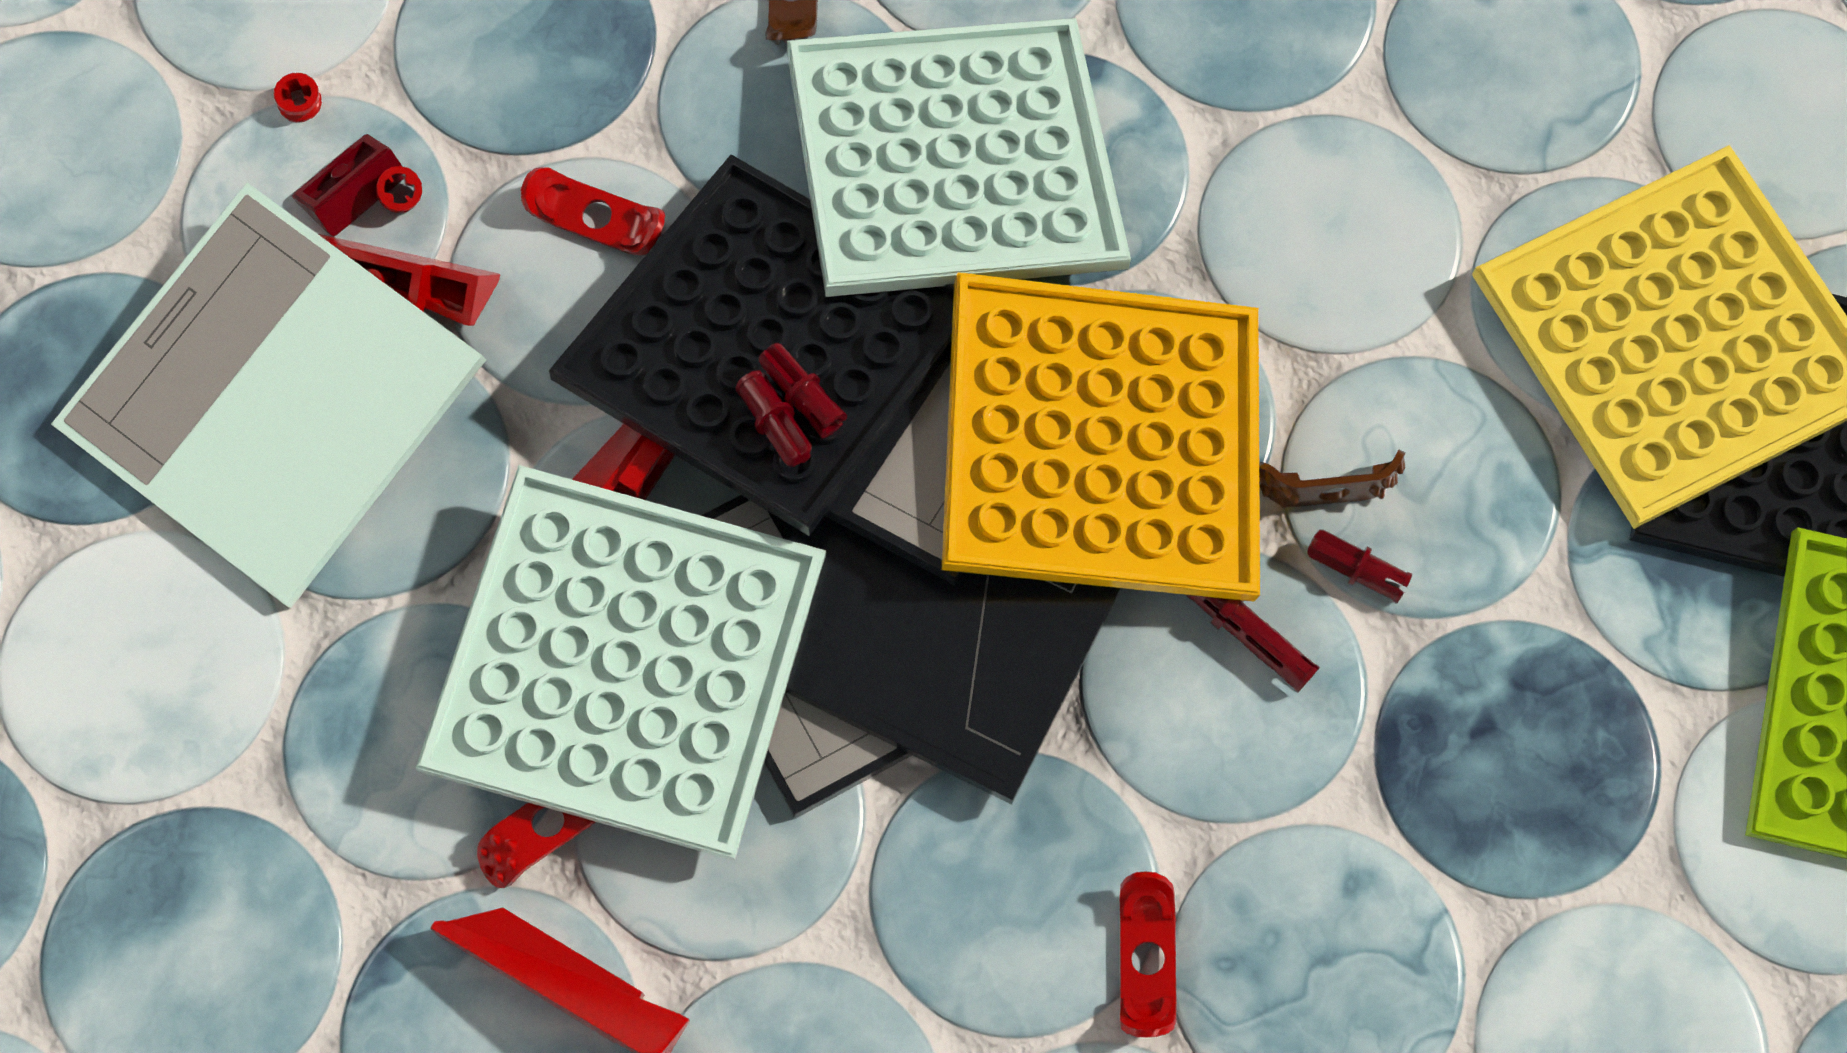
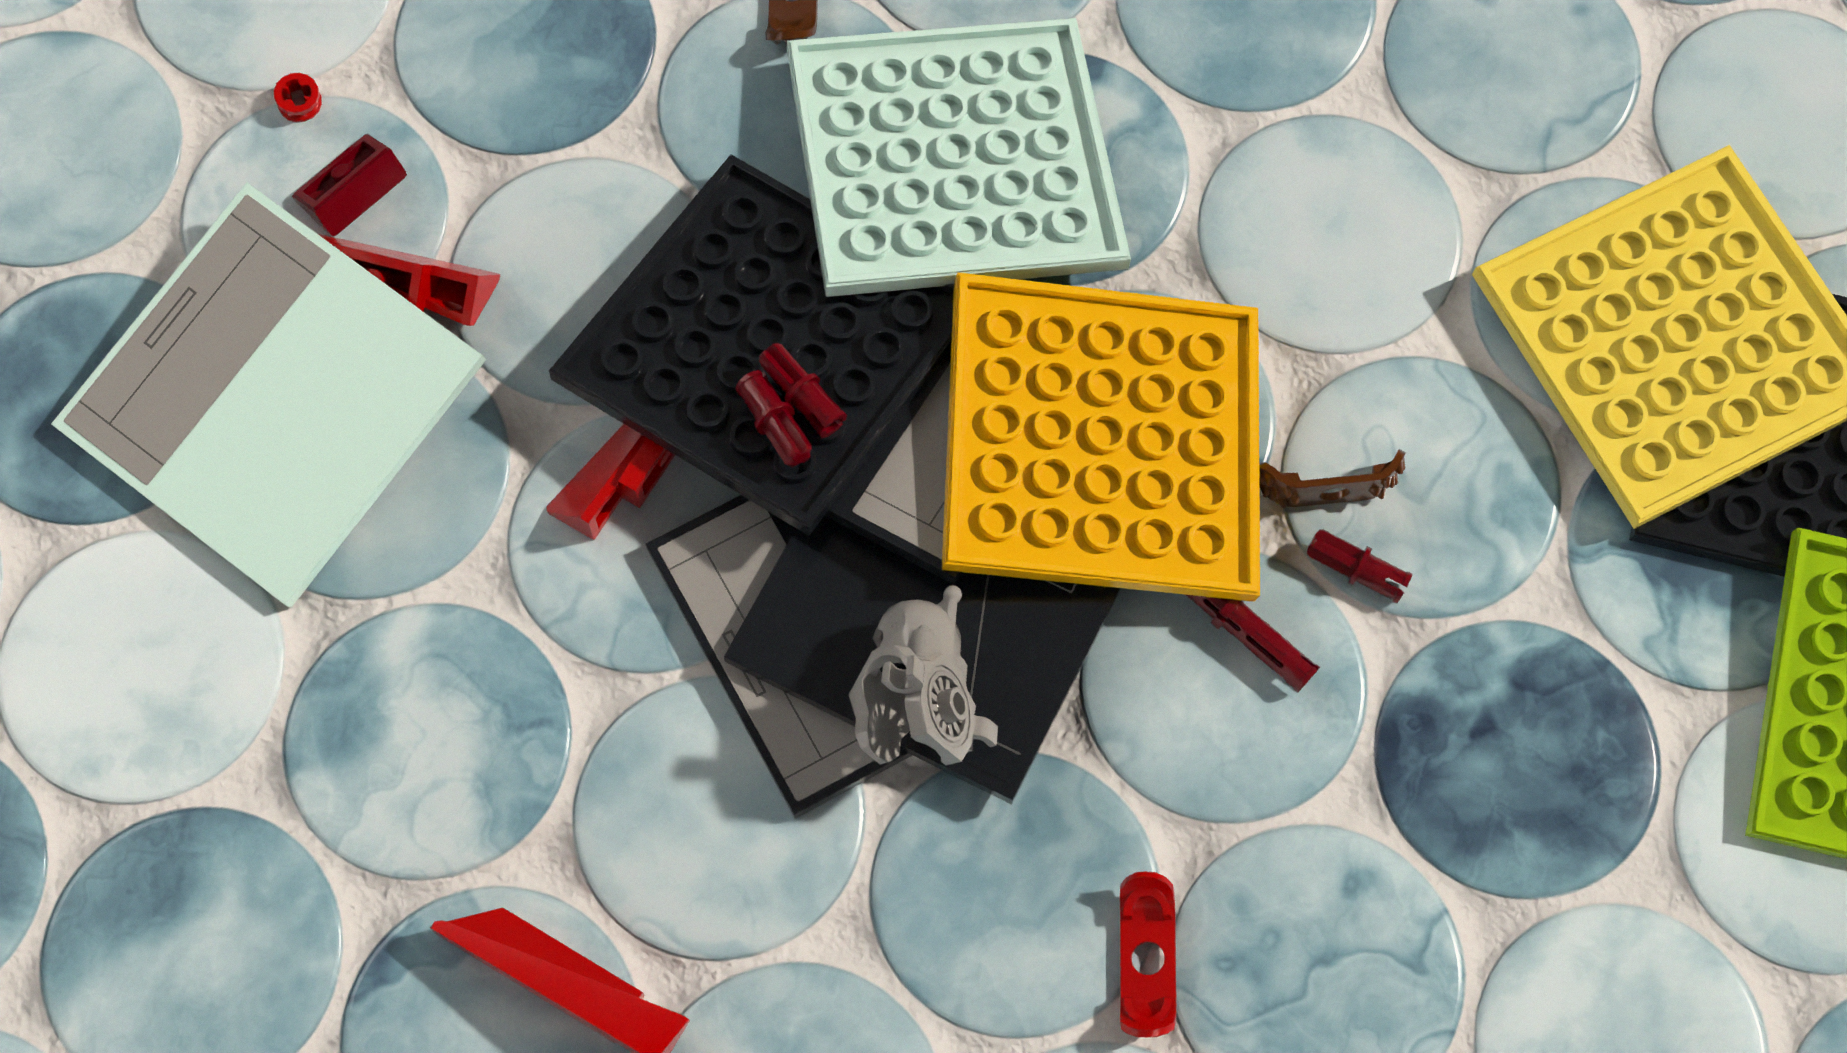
red bush [376,166,423,213] -> none
light aqua tile [416,465,826,861] -> none
red piece [477,803,596,888] -> none
red piece [521,167,665,256] -> none
none -> light grey helmet [849,585,998,765]

